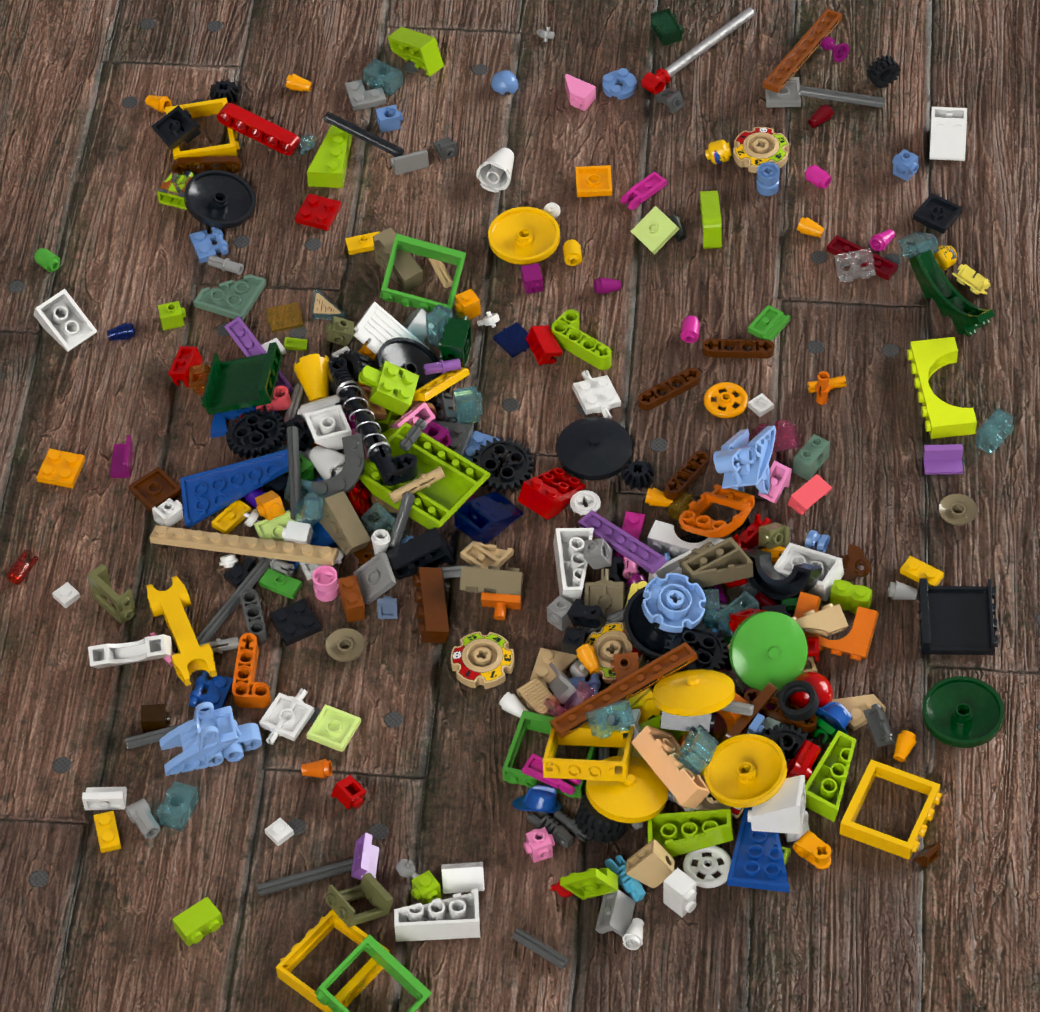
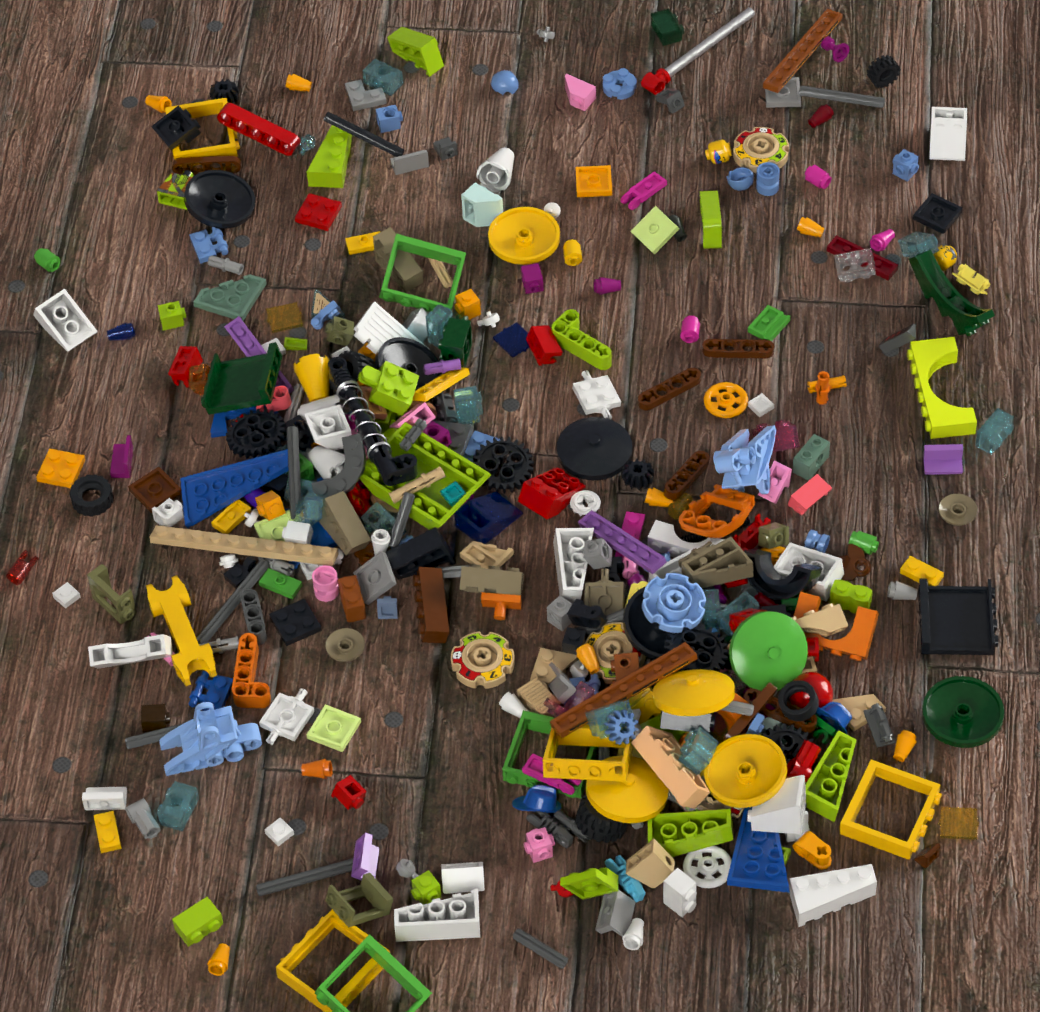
none -> black tyre [70,474,113,517]
none -> light orange cone [207,943,230,976]
none -> medium blue plate [311,300,341,330]
none -> teal tile [440,481,466,507]
none -> light aqua slope [461,182,503,227]
none -> medium blue gear [604,709,639,745]
none -> medium blue hair [726,167,754,191]
none -> white wedge [789,864,877,927]
none -> bright green brick [849,531,879,555]
none -> dark grey slope [879,324,916,353]
none -> clear yellow piece [938,807,979,840]

